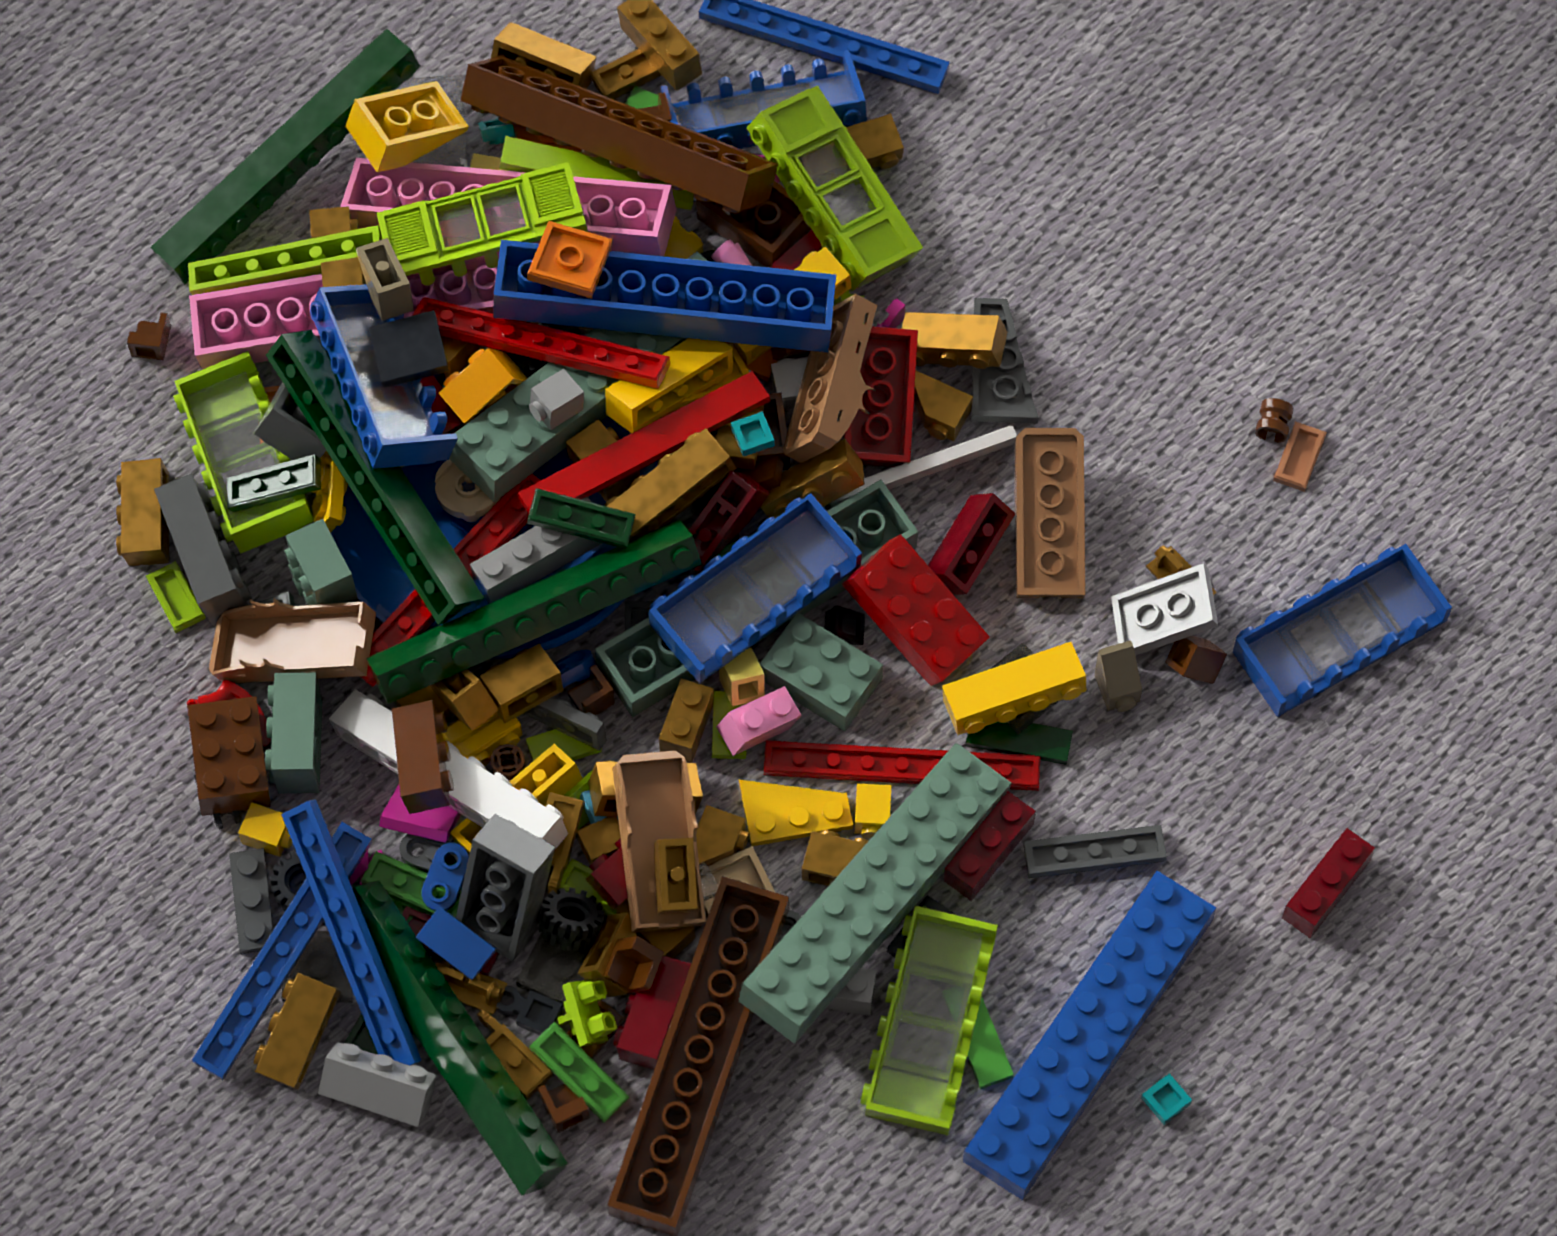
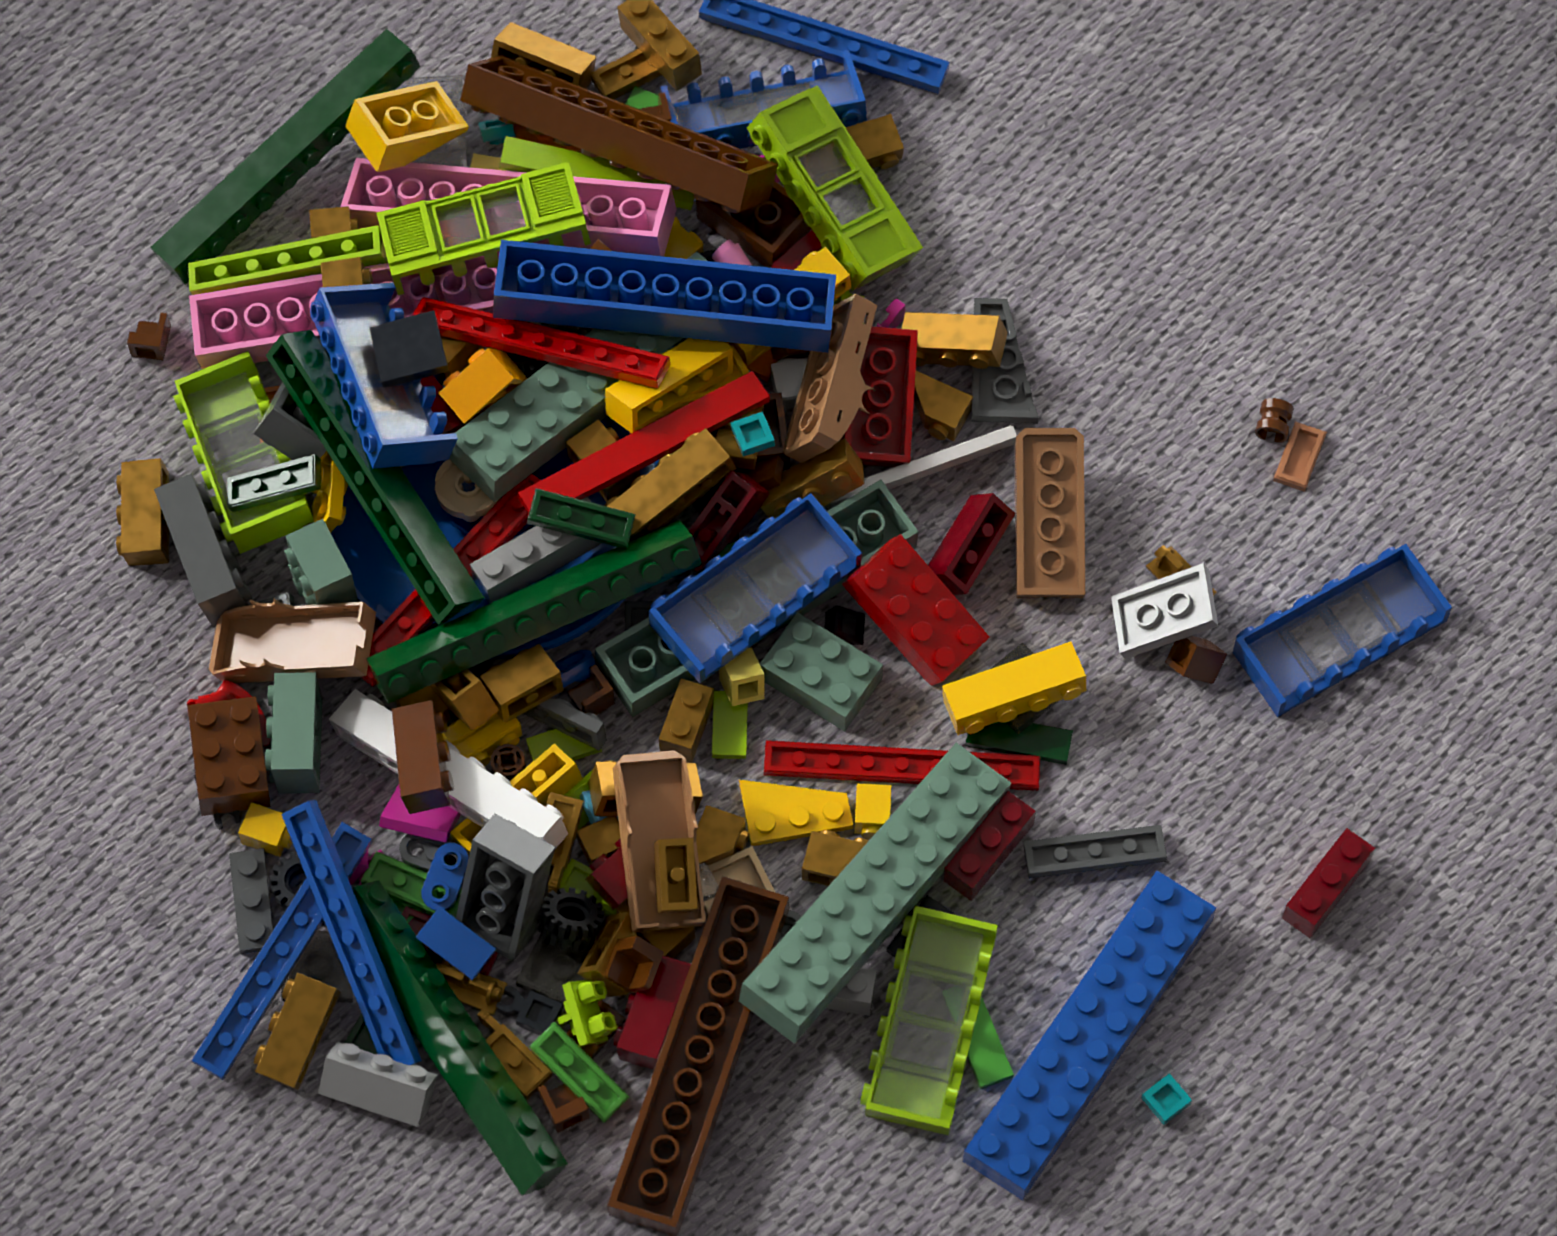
lime tile [146,561,206,633] -> none
dark tan slope [356,238,414,321] -> none
orange tile [527,221,613,299] -> none
light grey brick [529,369,584,430] -> none
bright pink brick [716,686,802,756] -> none
dark tan slope [1094,640,1142,712] -> none

